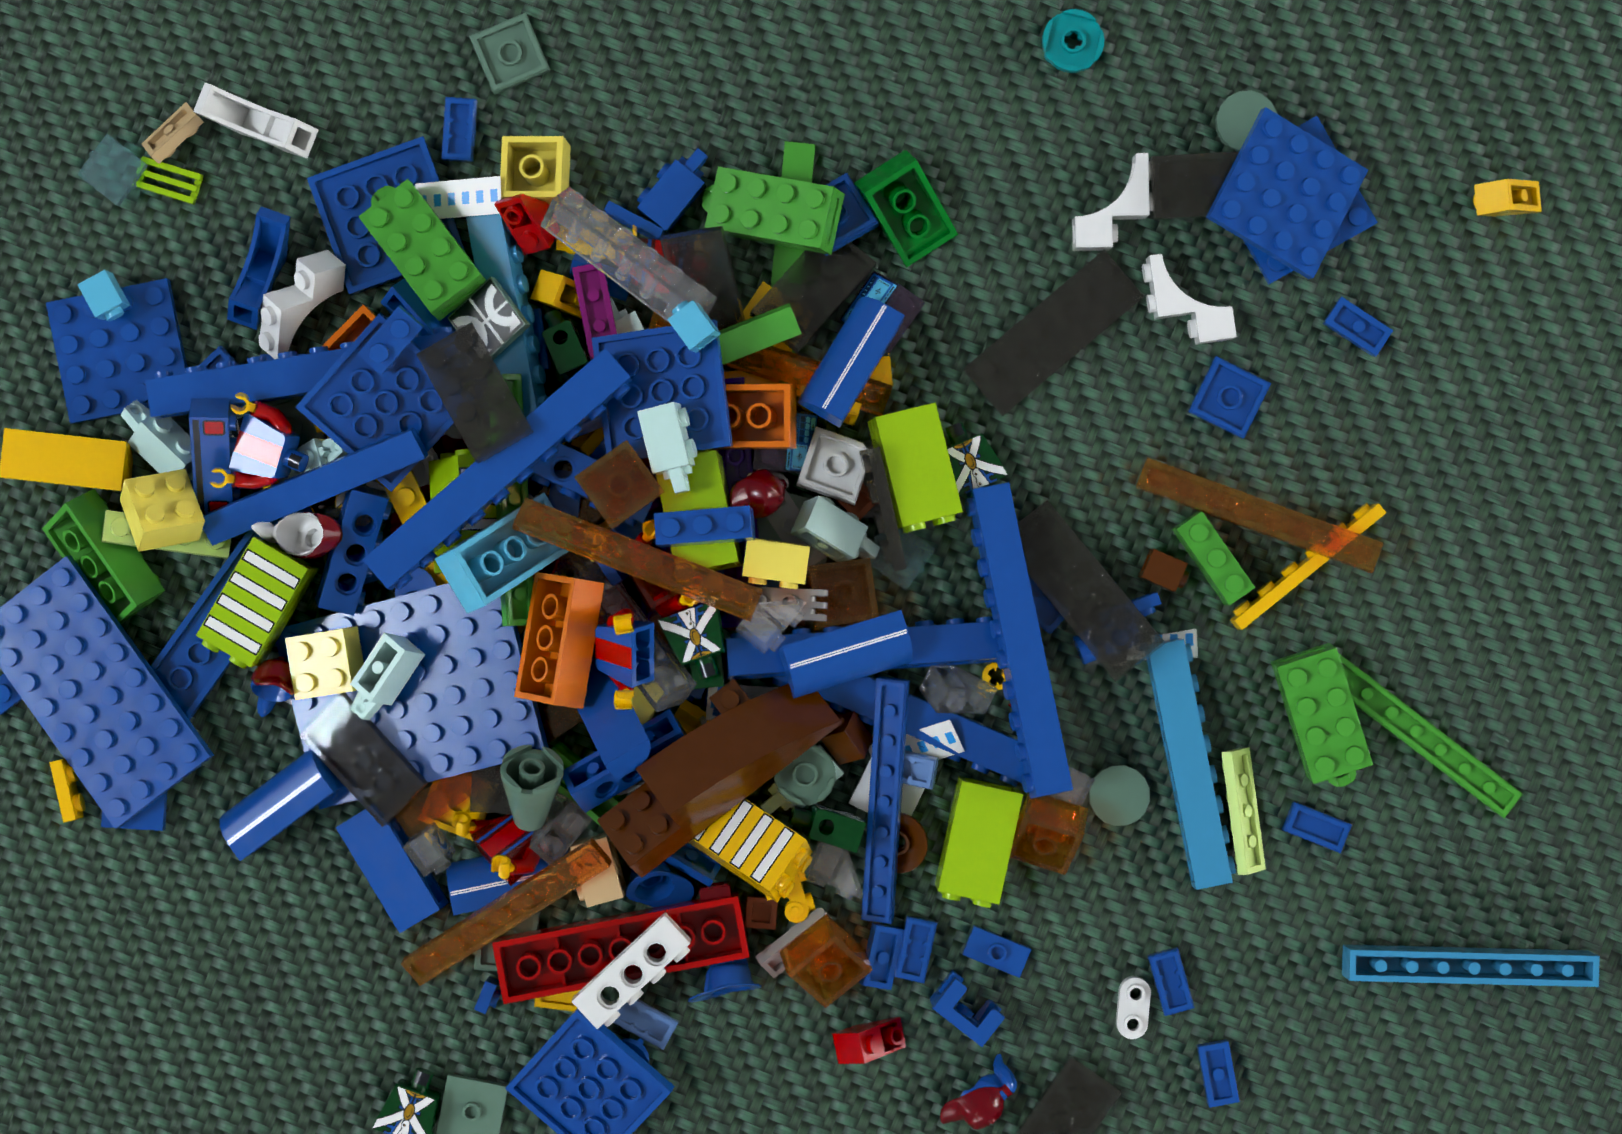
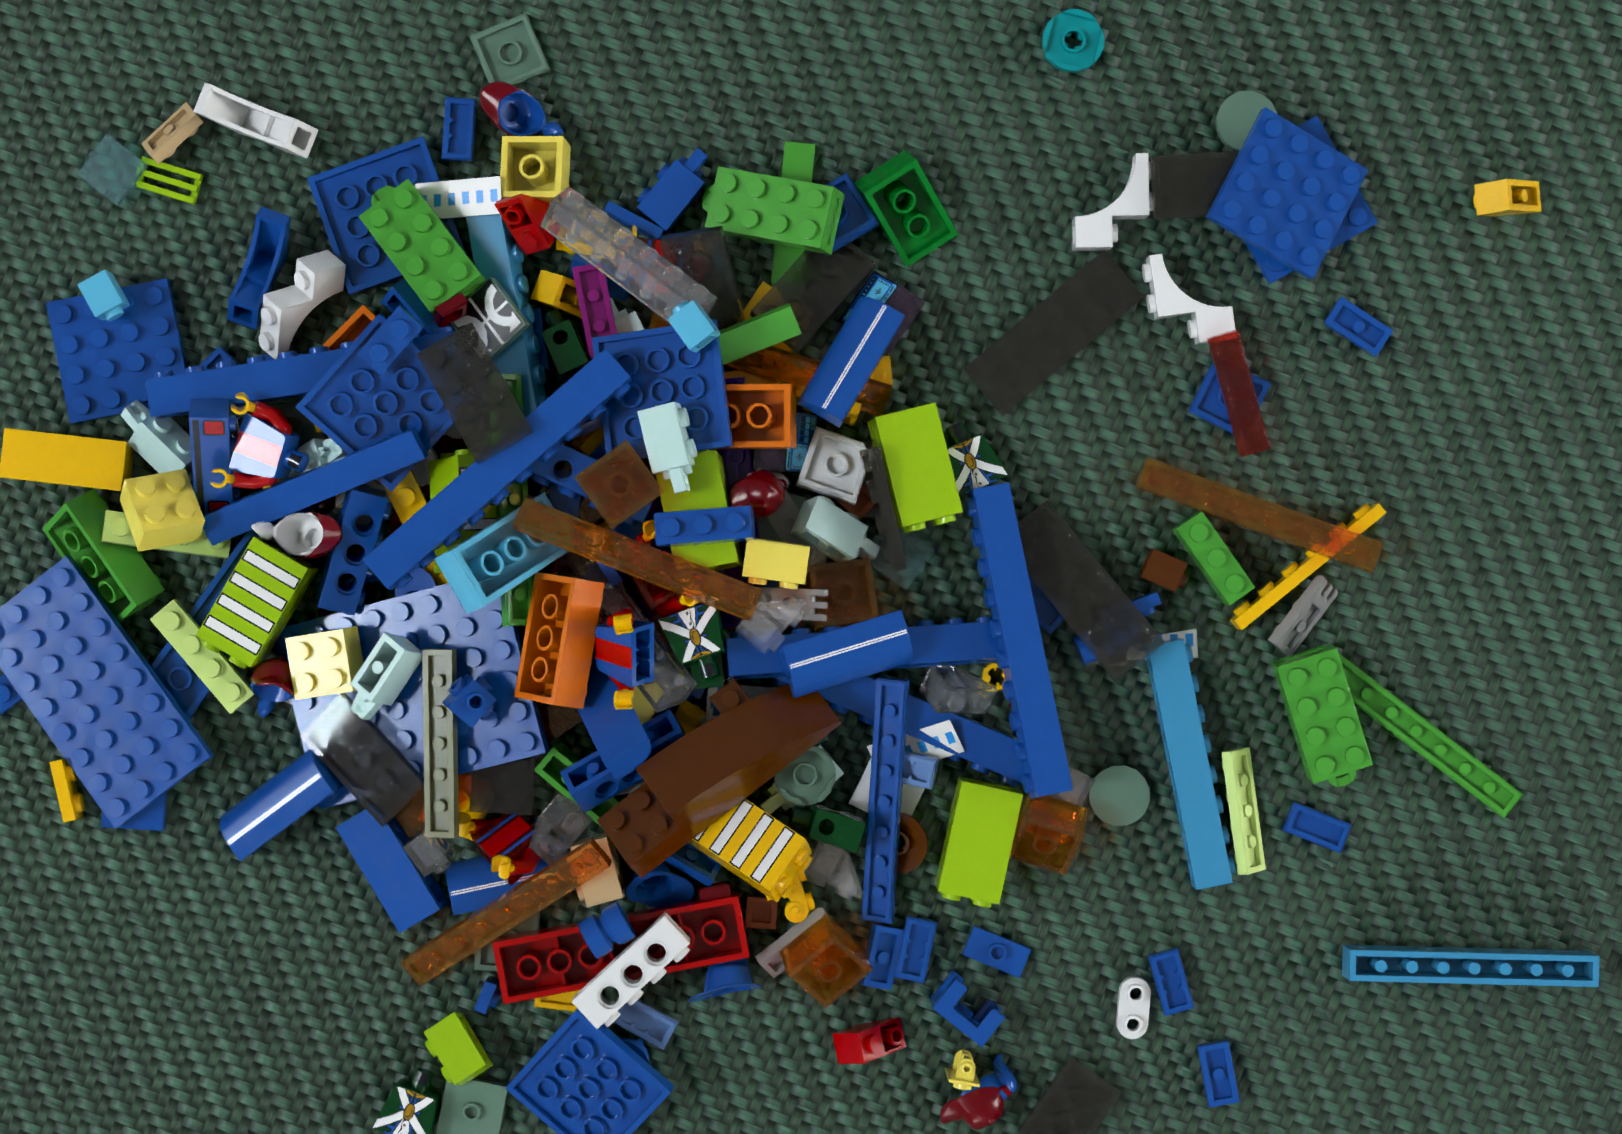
sand green cone [500,745,564,831] -> none
reddish brown brick [821,711,873,765] -> none
none -> yellowish green plate [150,599,255,714]
none -> olive plate [422,648,459,838]
none -> lime brick [423,1012,493,1086]
none -> dark red tile [434,293,468,328]
none -> blue brick [442,674,497,728]
none -> blue hair [480,81,564,136]
none -> blue wheel [578,901,636,959]
none -> light yellow hinge [945,1050,980,1090]
none -> clear red tile [1207,329,1271,457]
none -> light grey hinge [1268,575,1338,656]

